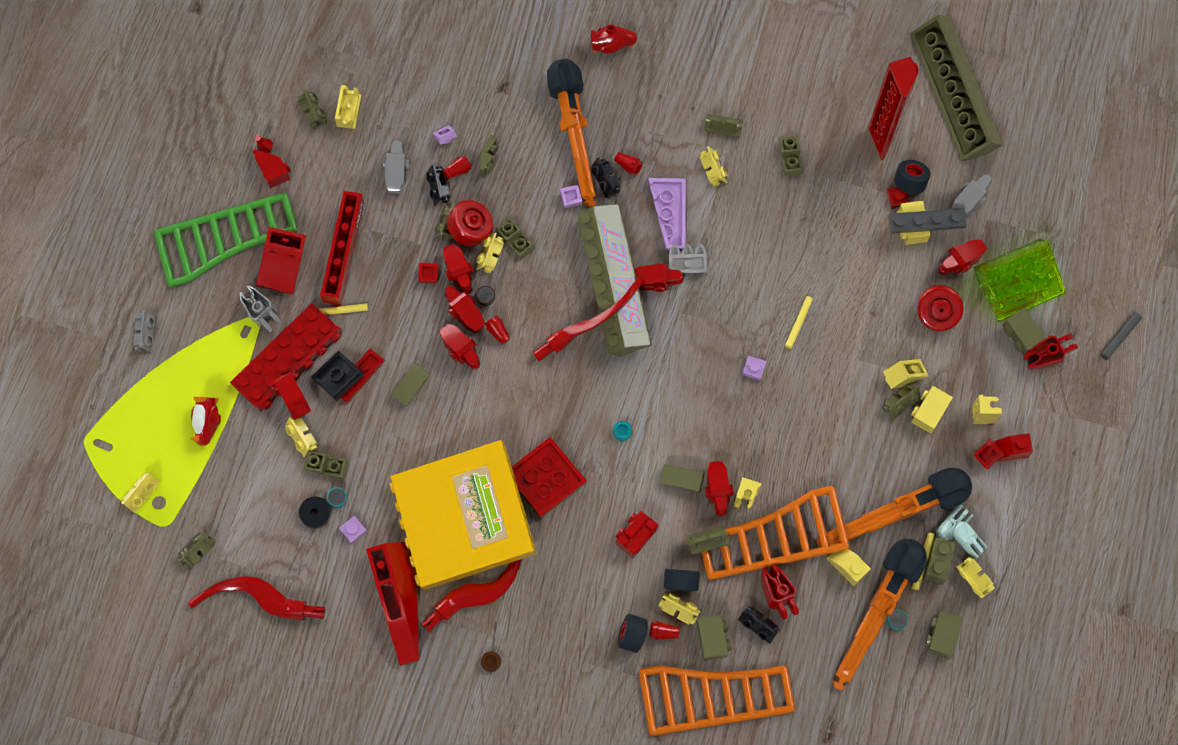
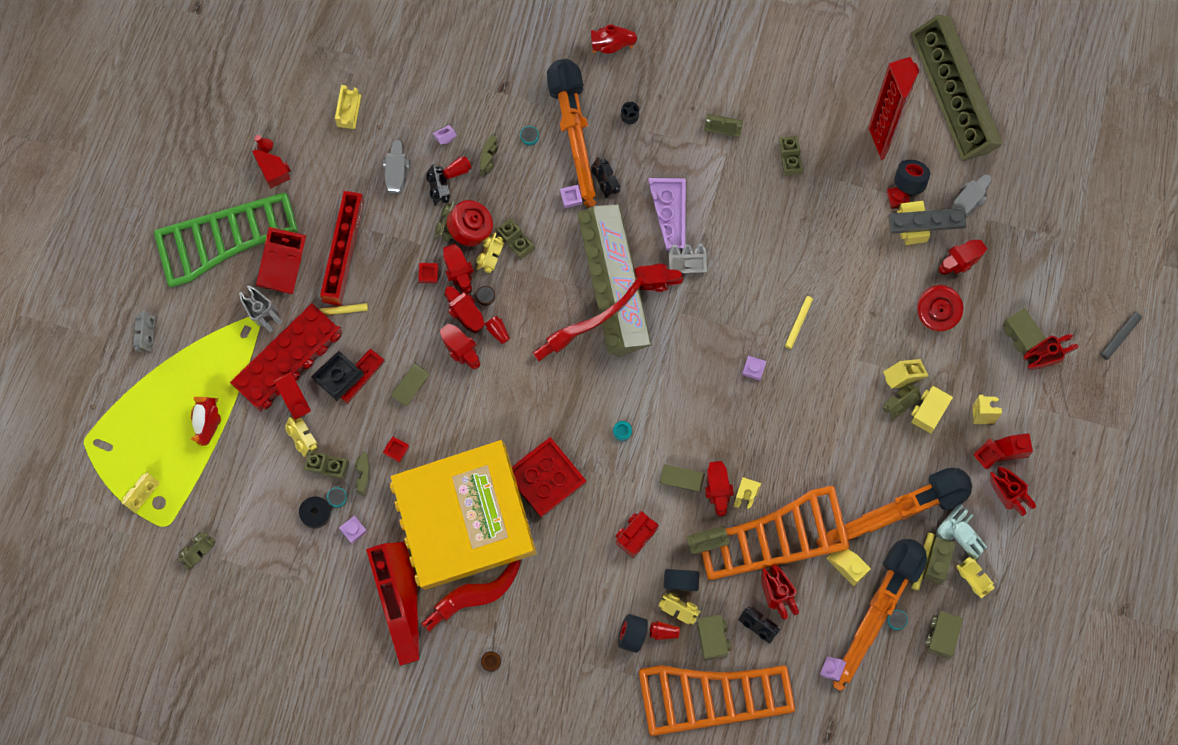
red animal [187,576,325,621] -> none
olive hinge [298,89,327,129] -> none
red cone [614,152,643,175] -> none
light yellow hinge [700,146,728,187] -> none
clear neon green slope [973,239,1066,322] -> none
none -> olive slope [355,452,370,497]
none -> red plate [383,436,410,463]
none -> tile [520,126,539,145]
none -> black wheel [621,102,639,125]
none -> lavender plate [820,657,846,681]
none -> red hinge [990,466,1036,516]

